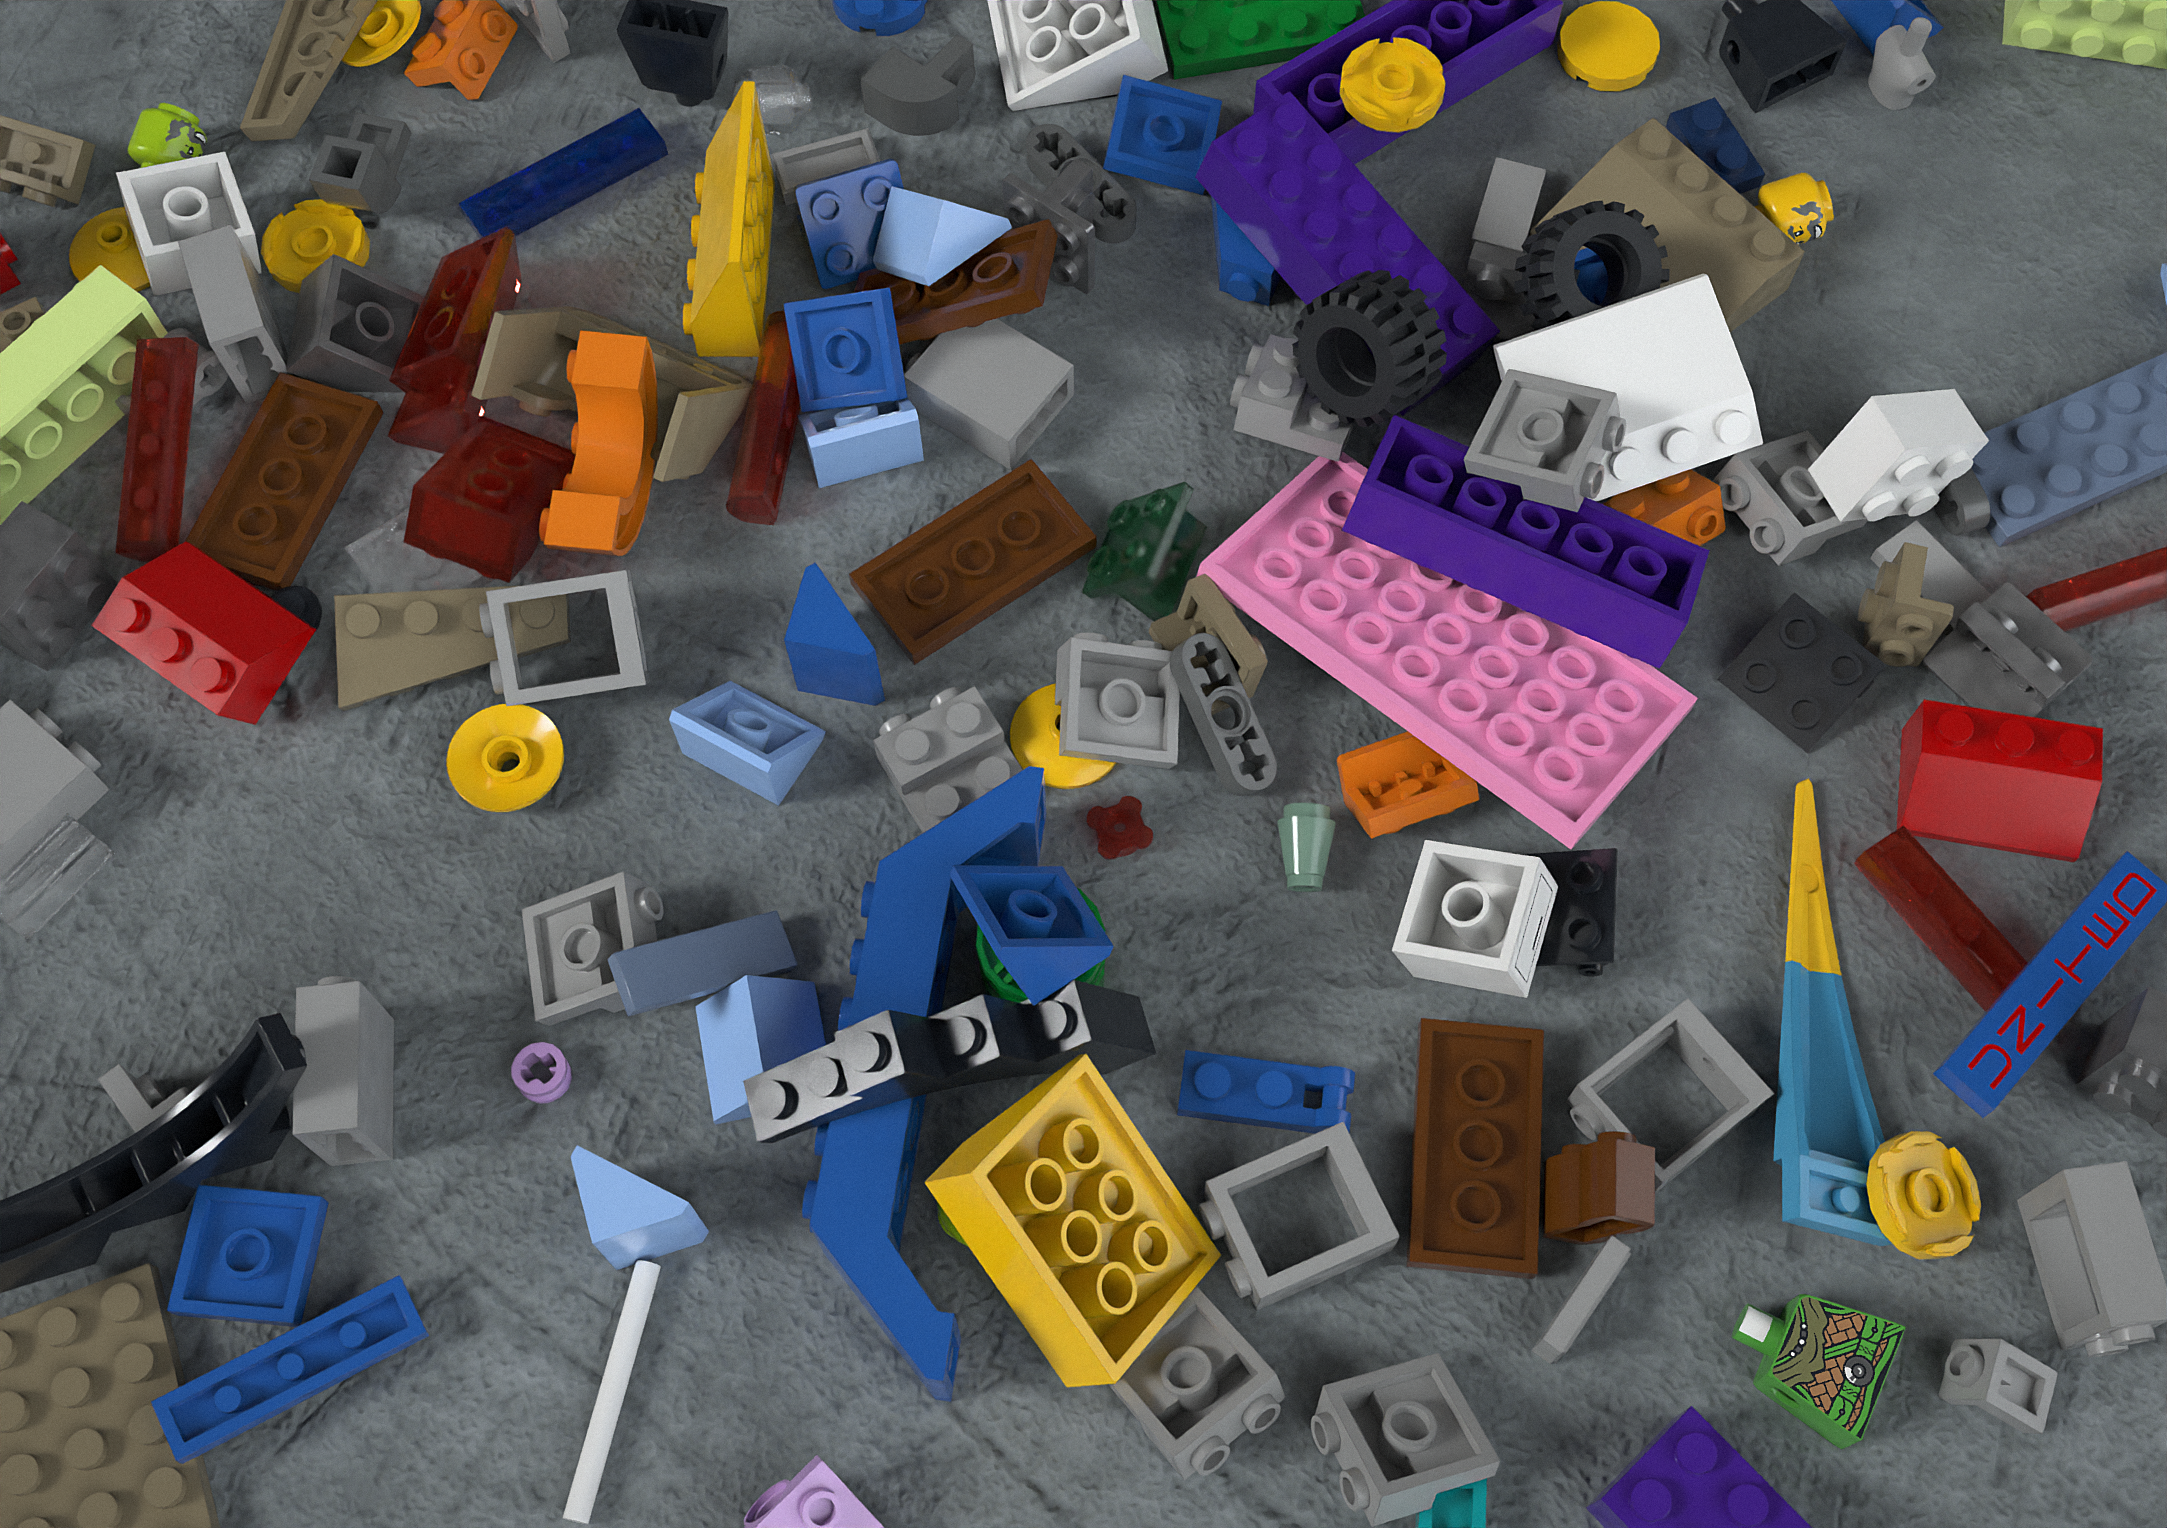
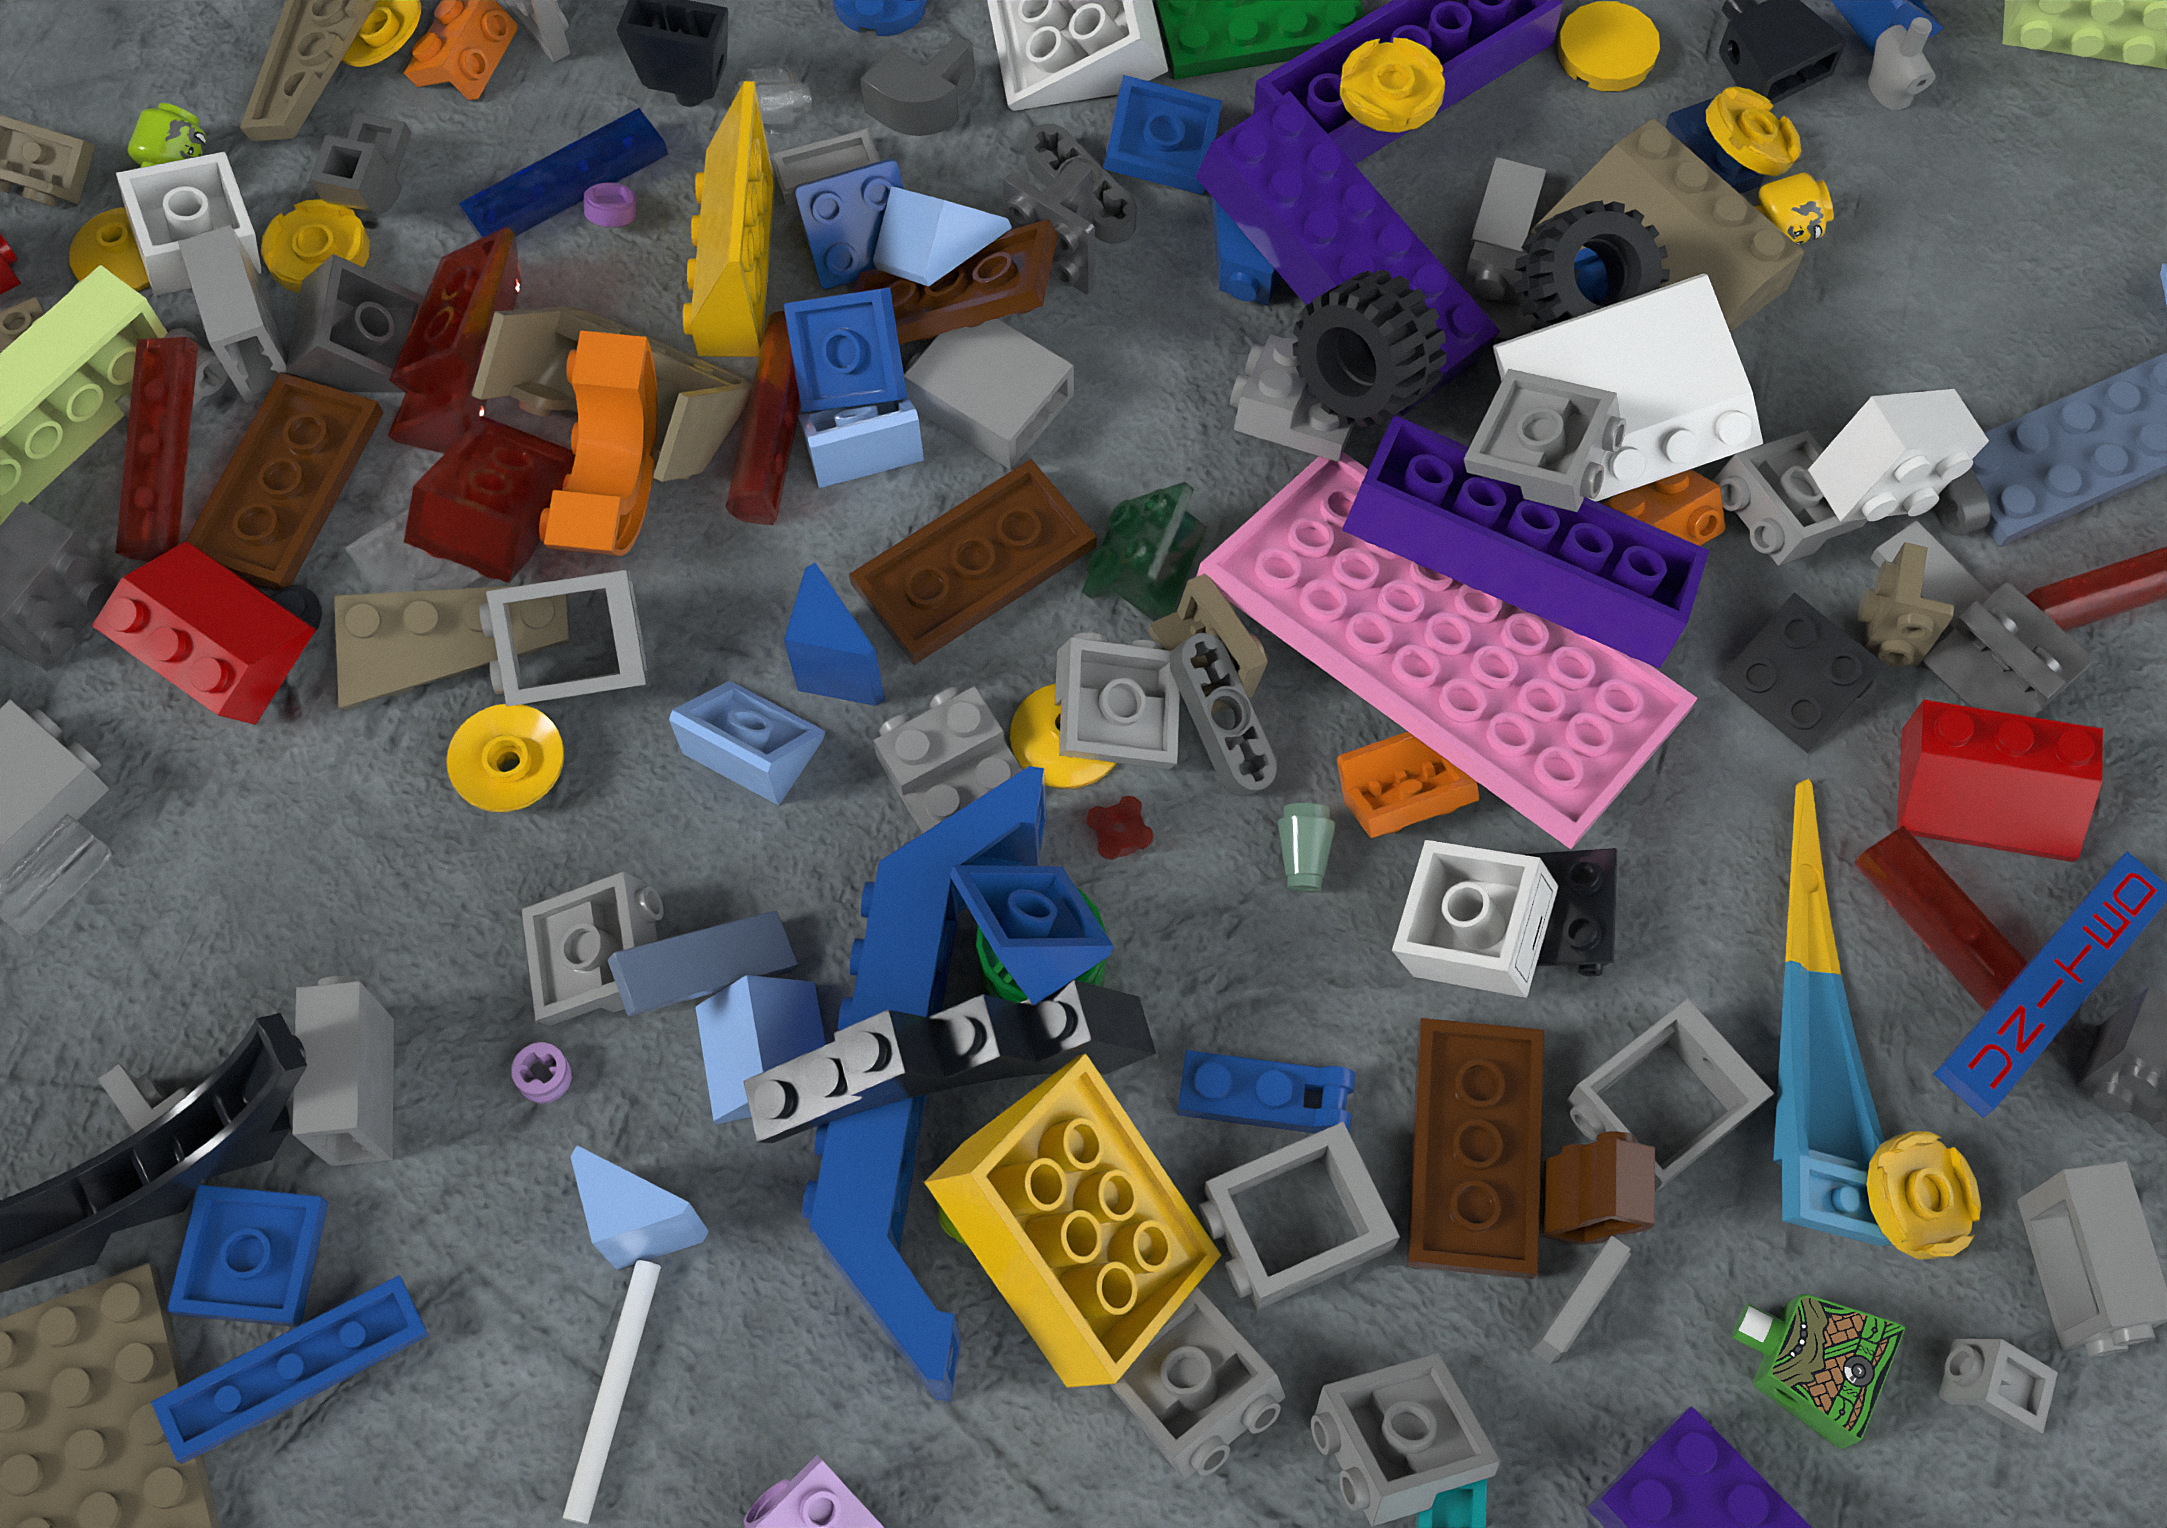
none -> medium lavender tile [584,183,637,227]
none -> yellow tile [1705,86,1802,176]

